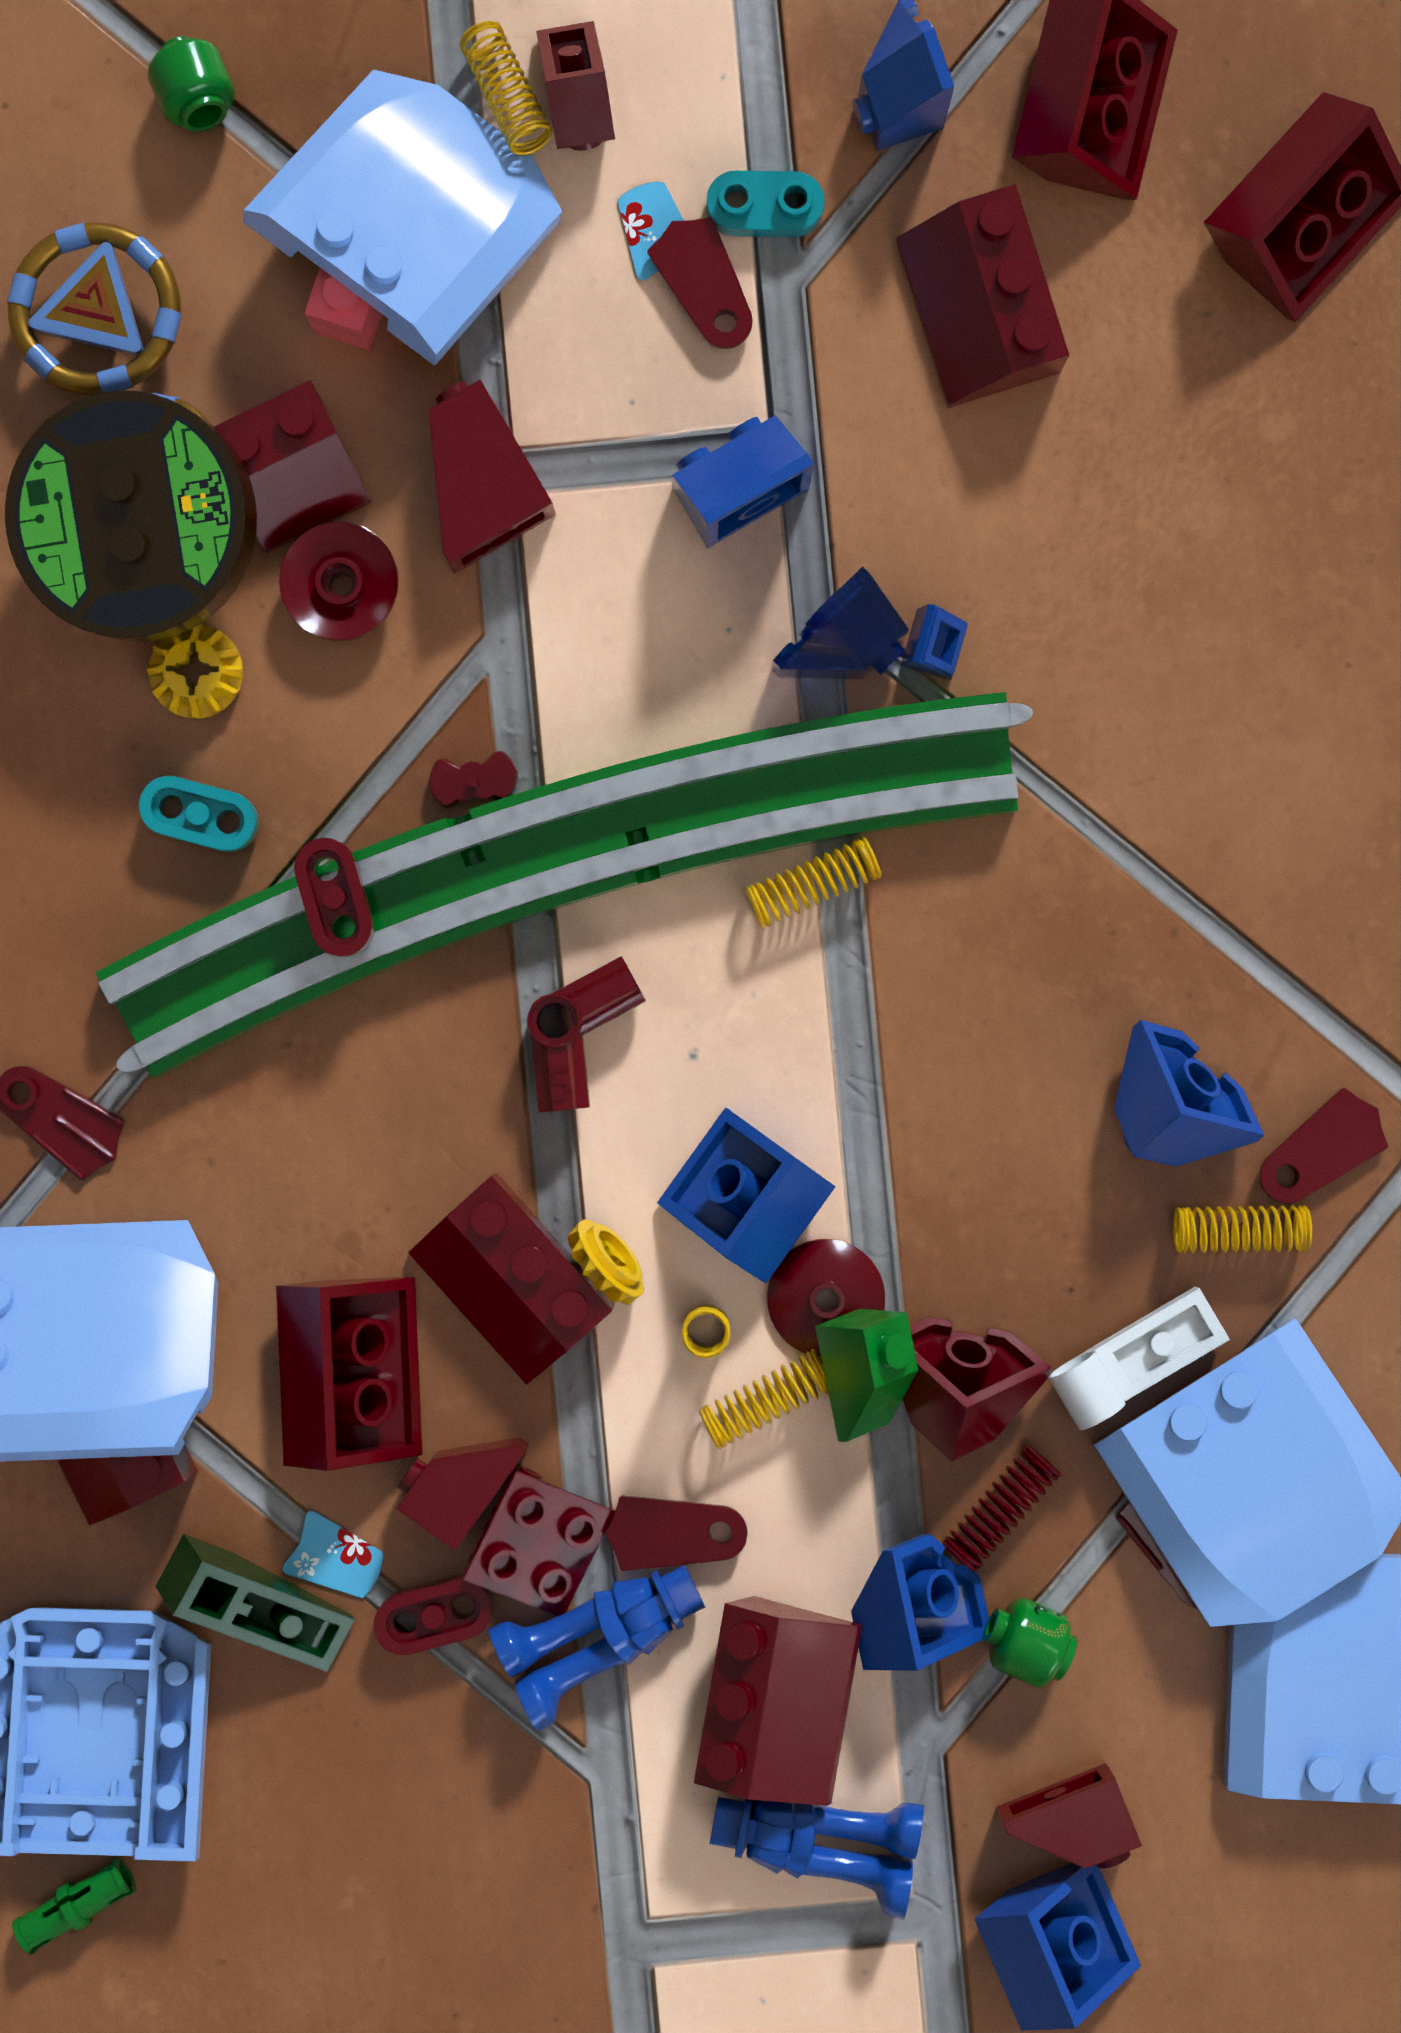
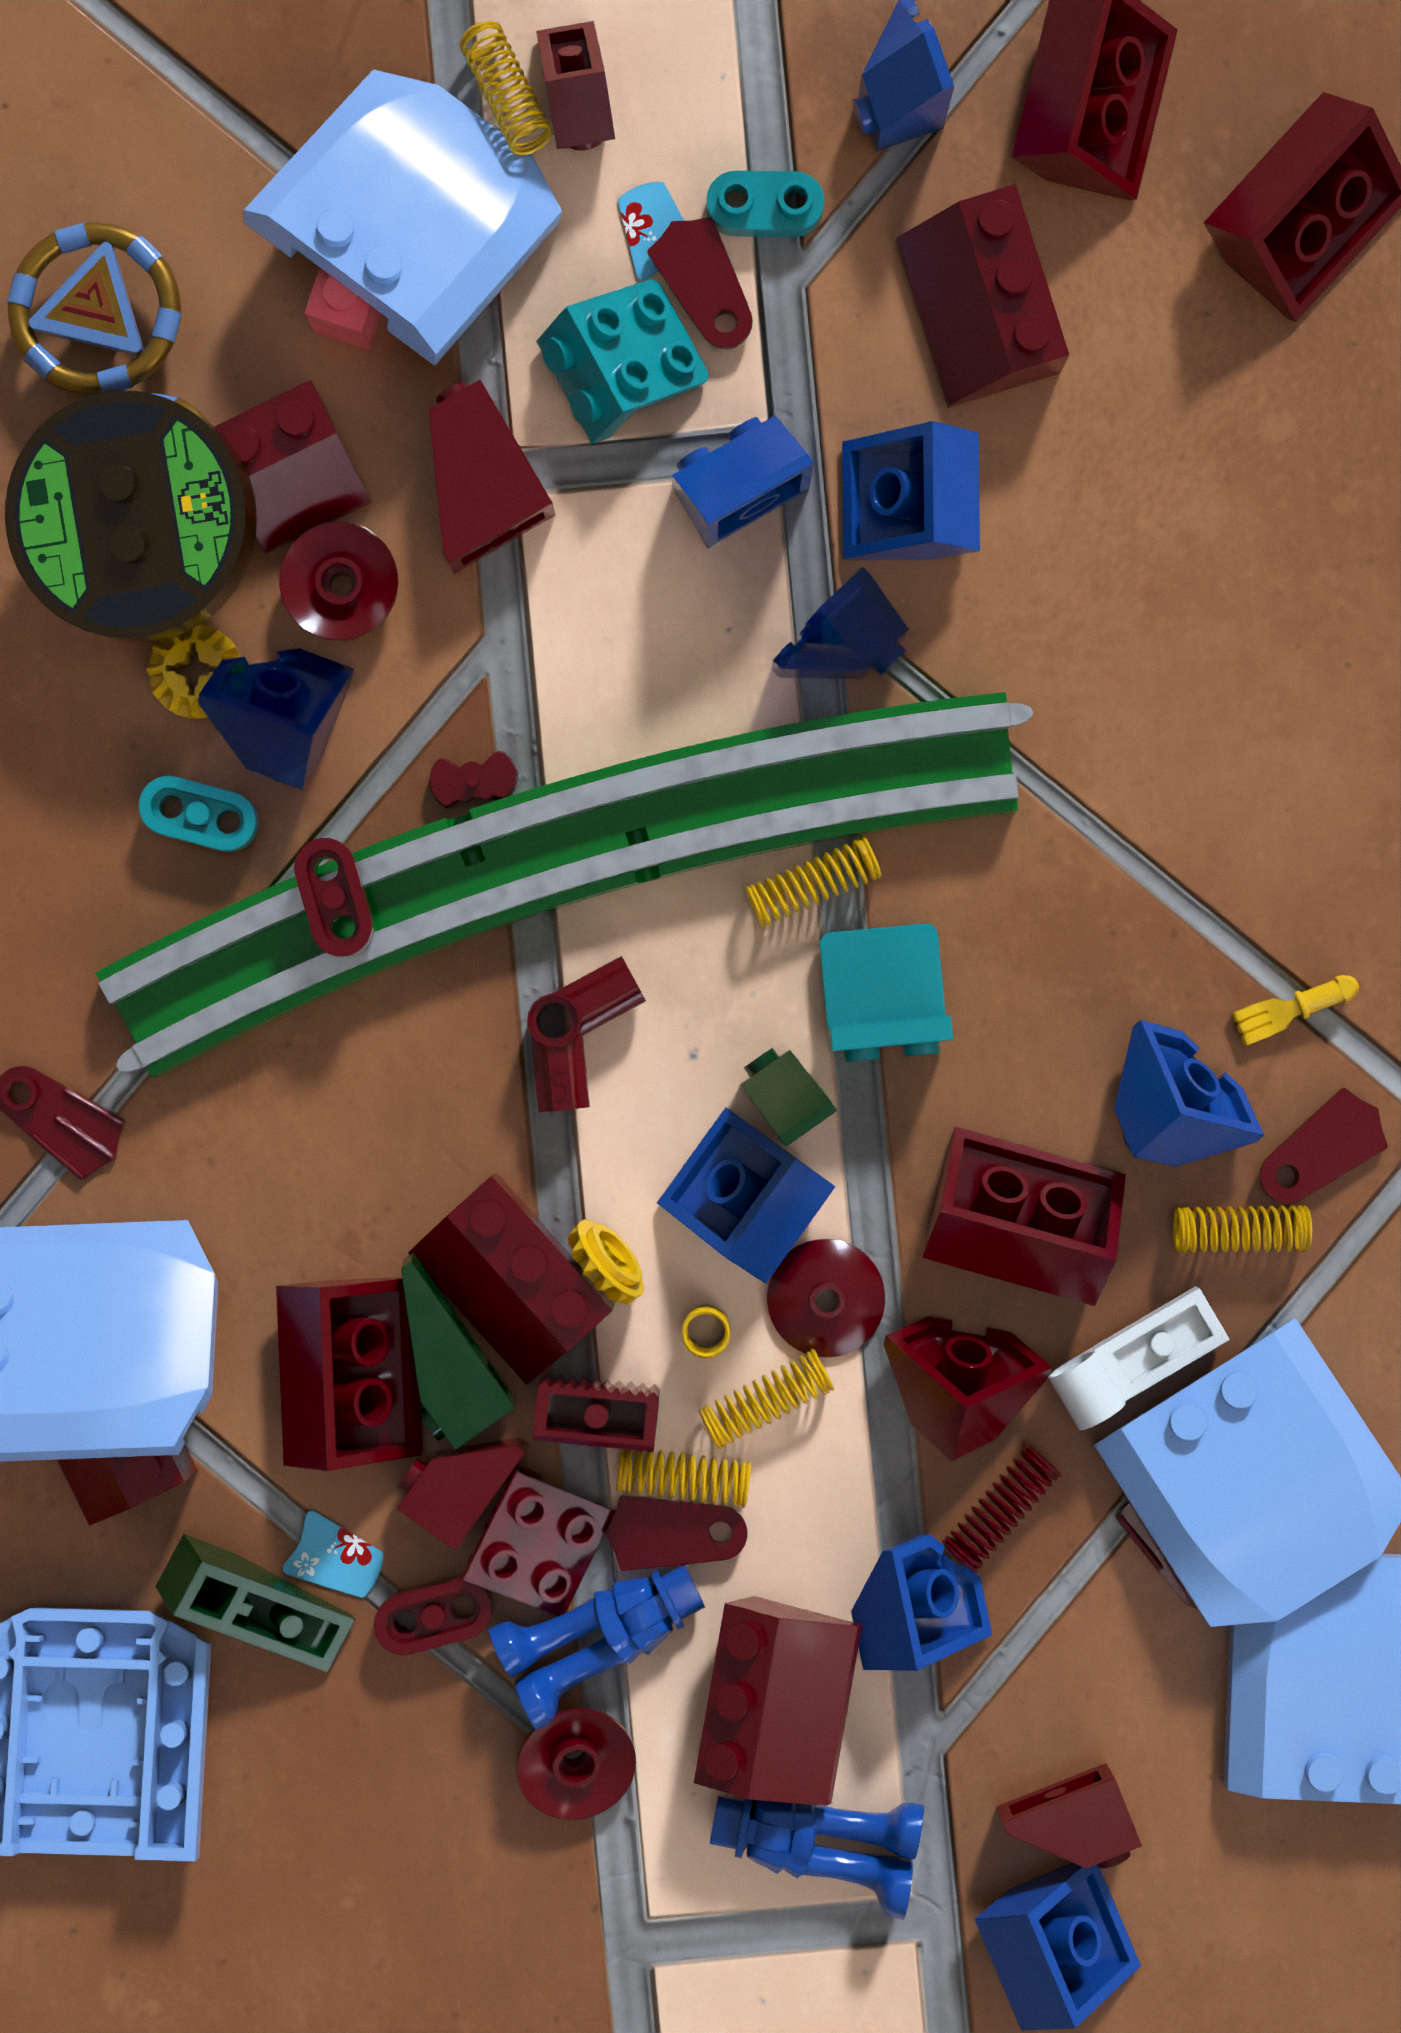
green pin [12,1858,136,1955] -> none
green head [148,36,235,132] -> none
green slope [815,1309,918,1442] -> none
blue slope [901,604,968,679] -> none
green head [983,1598,1077,1687] -> none
none -> clear blue slope [198,648,354,790]
none -> dark green slope [401,1252,515,1449]
none -> dark red dish [516,1709,636,1820]
none -> dark red brick [533,1373,660,1452]
none -> teal bracket [536,280,709,444]
none -> yellow piece [616,1449,751,1509]
none -> dark green slope [740,1047,837,1147]
none -> teal bracket [819,923,954,1062]
none -> blue slope [842,421,980,560]
none -> dark red slope [922,1127,1126,1306]
none -> yellow piece [1231,975,1359,1046]

